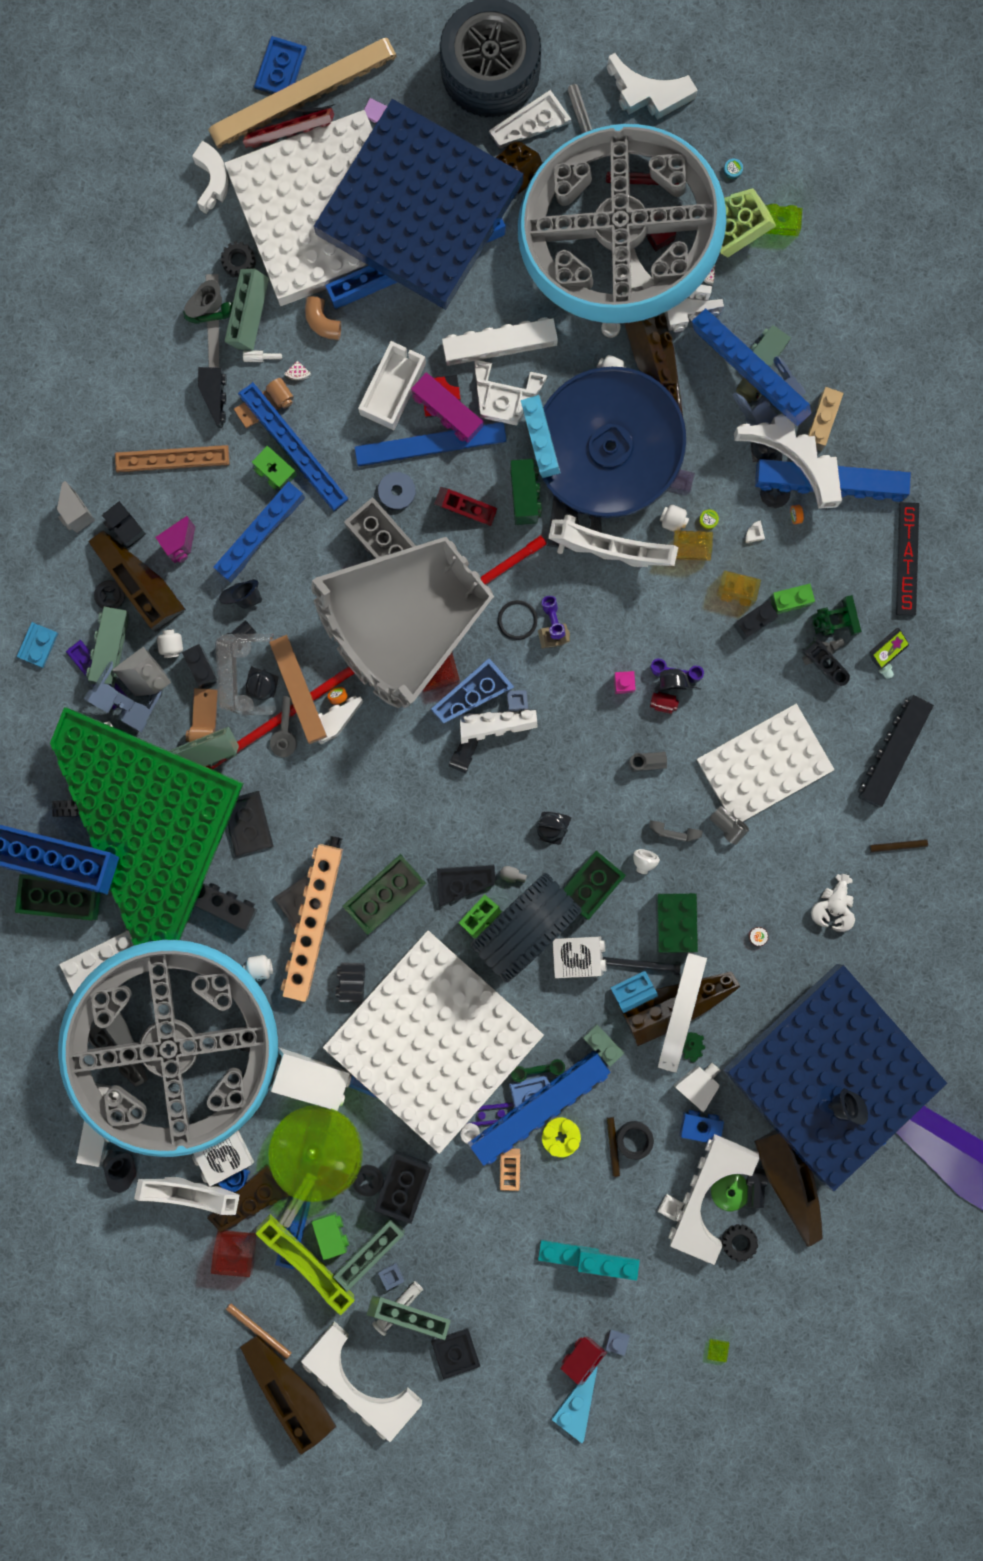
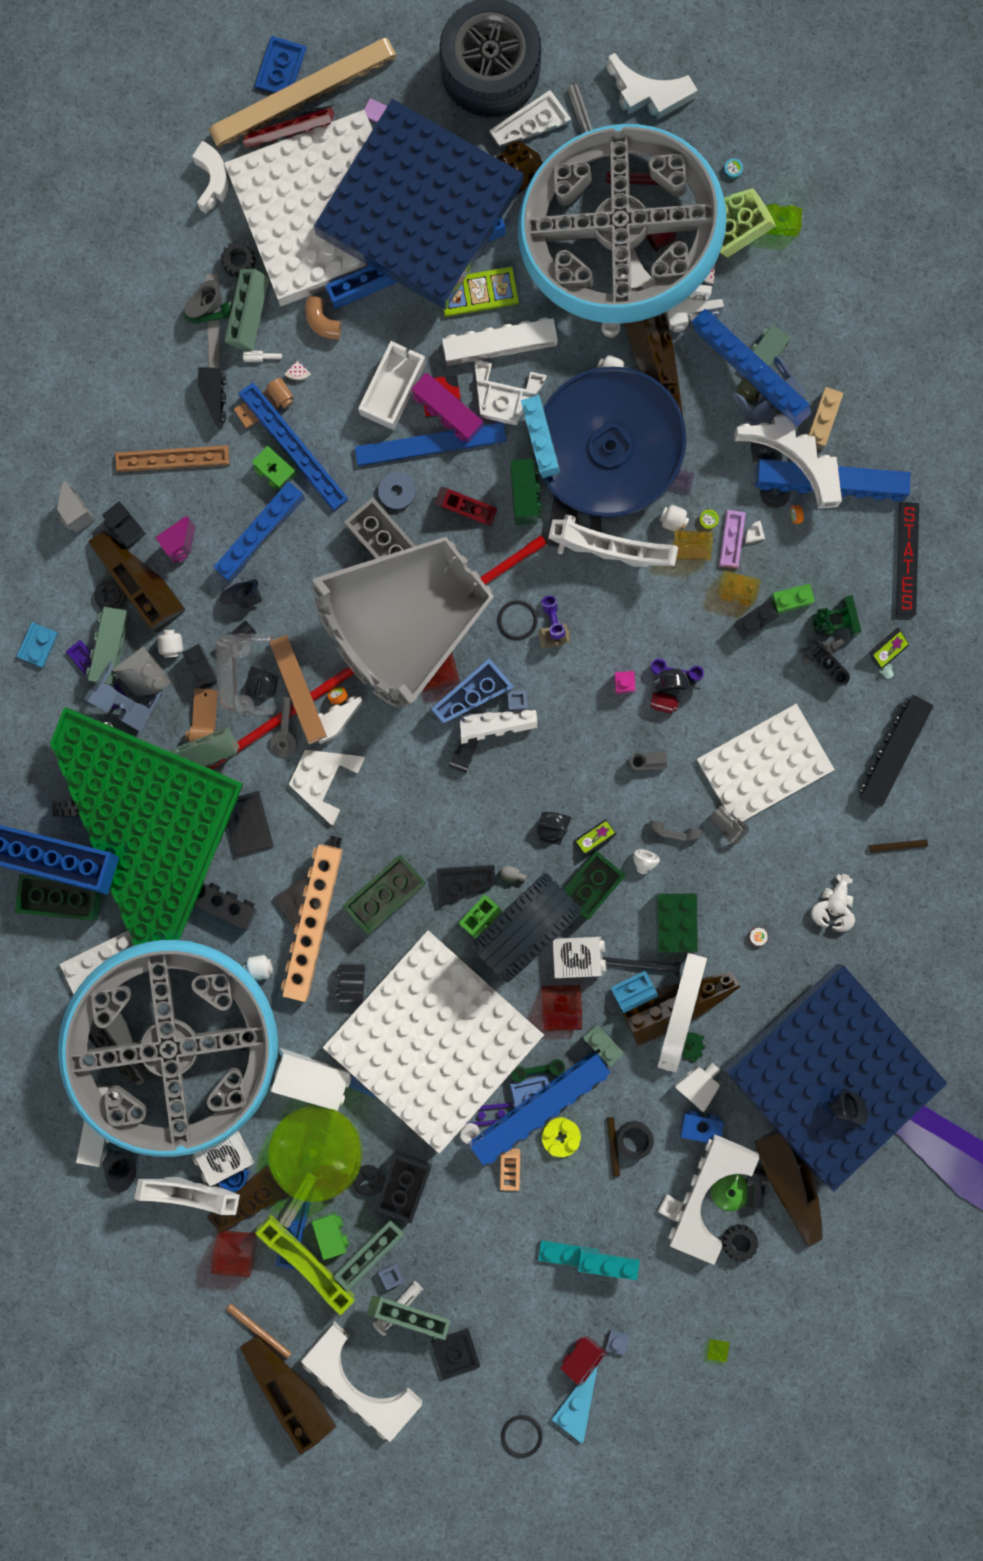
none -> white wing [289,750,365,825]
none -> tile [444,266,519,317]
none -> black tyre [501,1415,543,1458]
none -> clear red slope [542,985,582,1031]
none -> slope [574,819,617,856]
none -> lavender tile [719,510,746,569]

